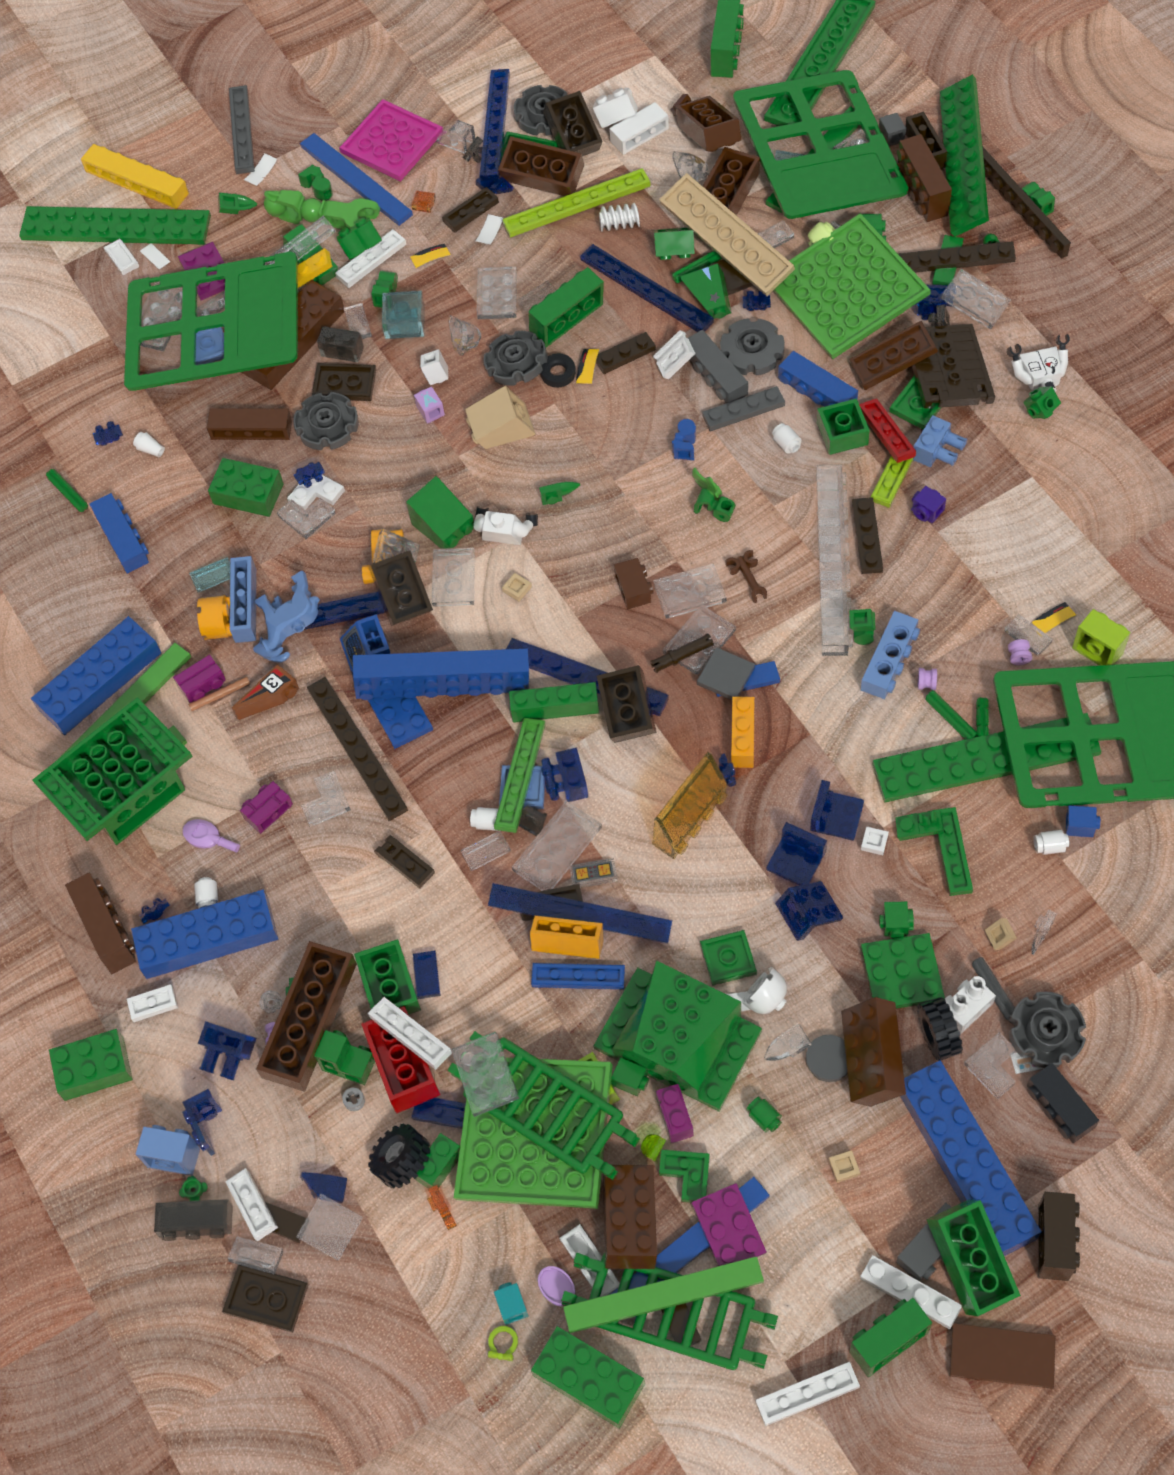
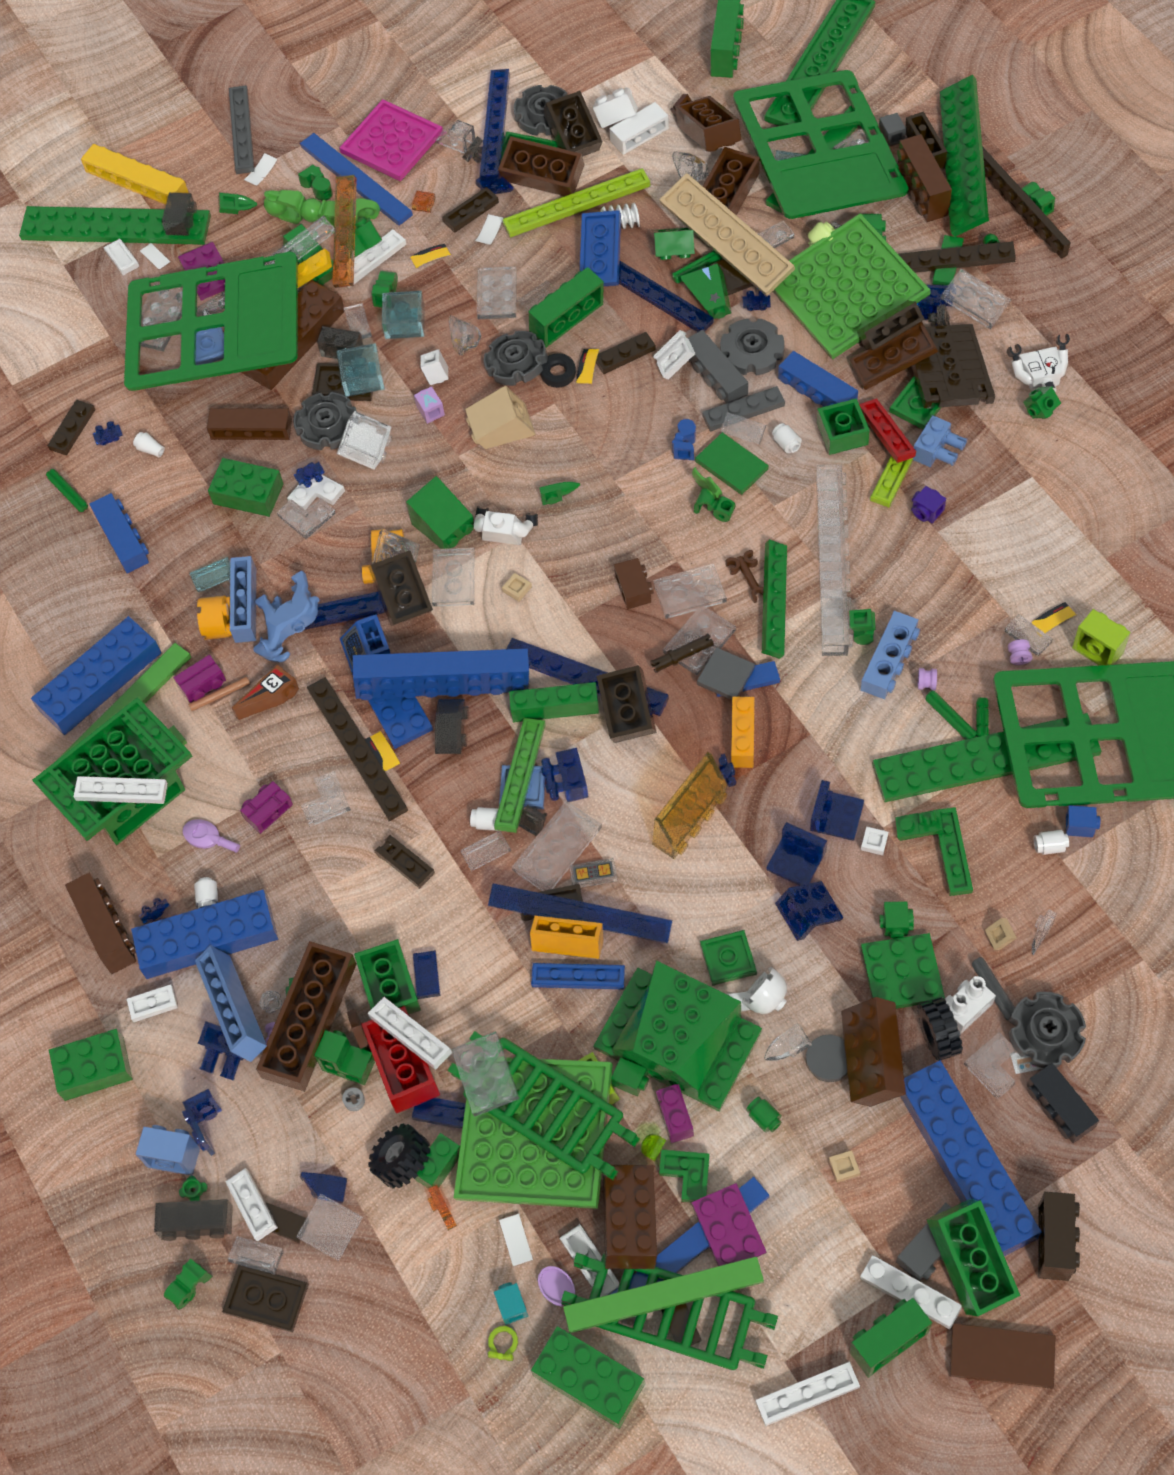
dark brown plate [852,497,883,574] -> none
none -> dark brown plate [47,400,95,456]
none -> white plate [74,777,168,804]
none -> clear smoke brick [162,193,197,236]
none -> green leg [164,1258,213,1310]
none -> medium blue brick [195,945,267,1062]
none -> clear orange plate [333,175,357,288]
none -> clear light blue brick [337,343,385,397]
none -> clear piece [337,411,392,469]
none -> reddish brown tile [347,1009,368,1049]
none -> yellow sticker [365,731,400,771]
none -> clear smoke brick [435,699,469,754]
none -> white sticker [499,1214,533,1266]
none -> blue plate [580,210,621,286]
none -> green tile [695,432,769,495]
none -> clear plate [721,412,766,445]
none -> green plate [761,539,787,659]
none -> dark brown brick [857,300,925,350]

